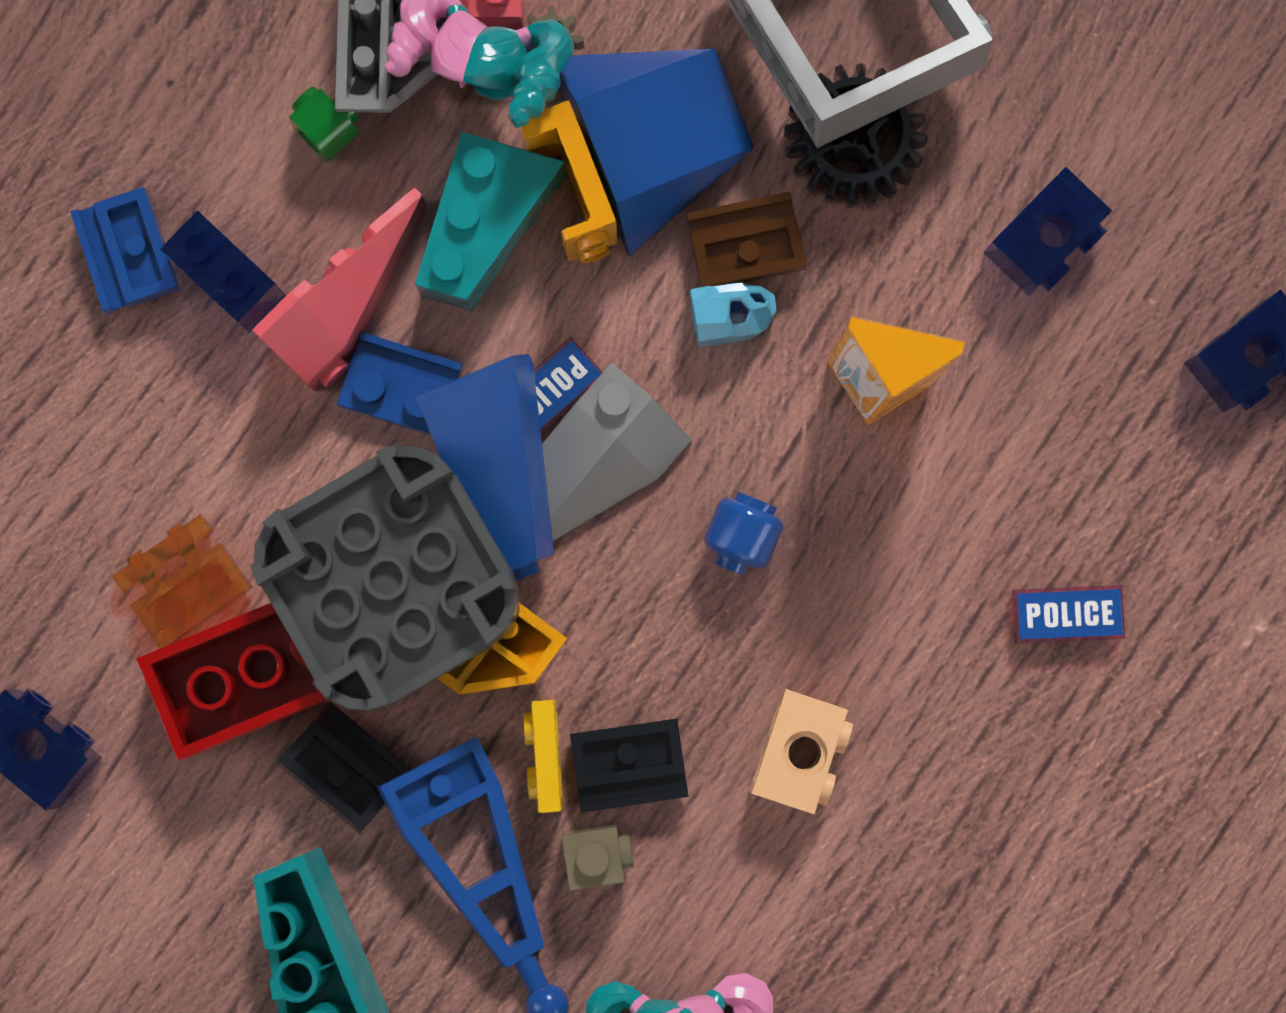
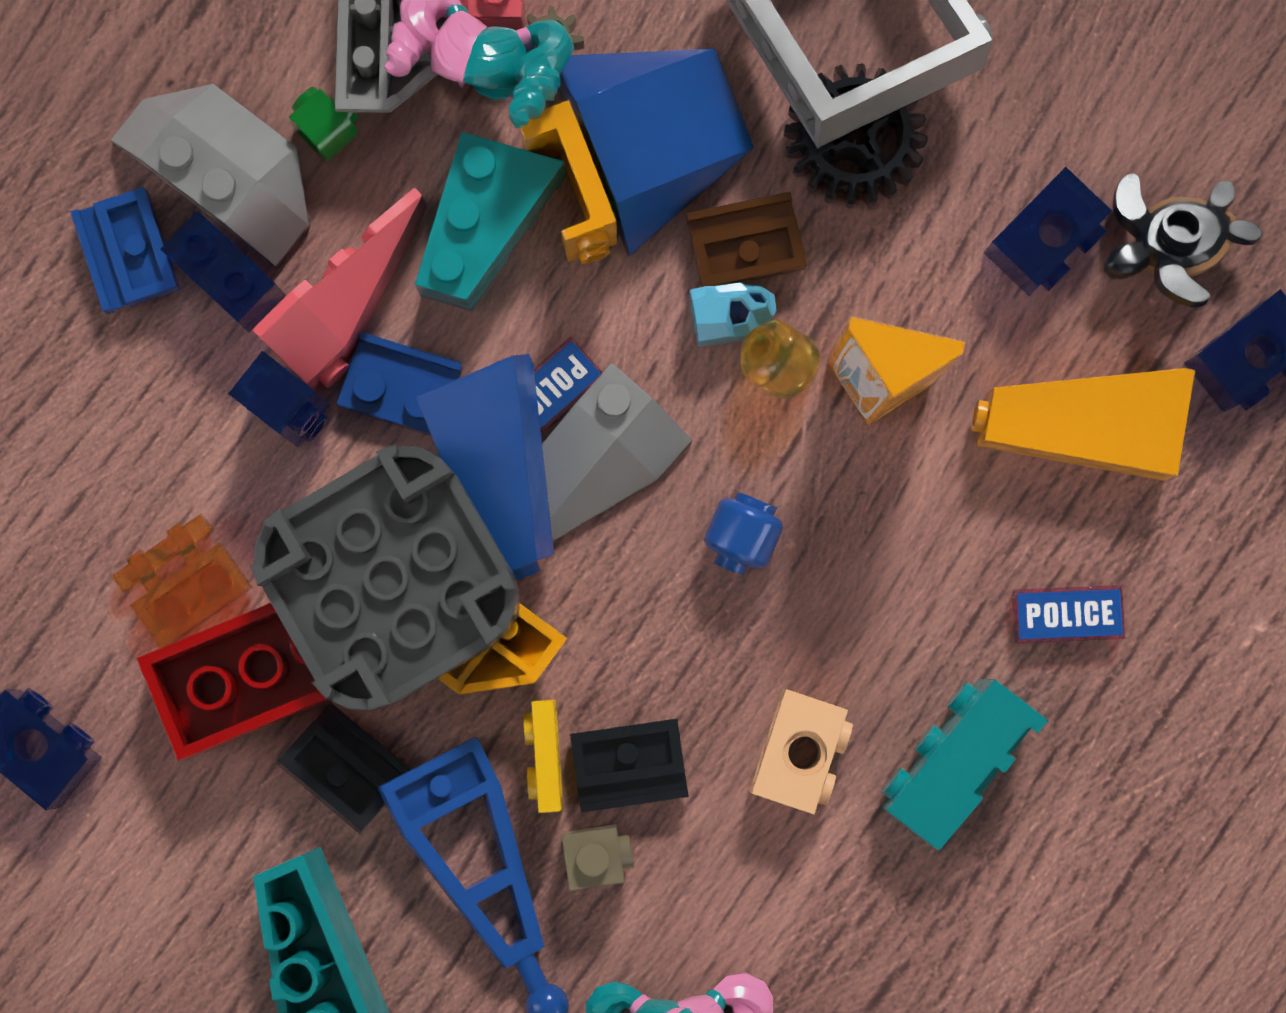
none -> light grey wedge [111,84,310,268]
none -> clear blue brick [228,350,330,447]
none -> clear yellow head [740,320,820,399]
none -> teal wedge [881,679,1049,851]
none -> light orange slope [971,368,1195,481]
none -> animal [1104,174,1263,307]

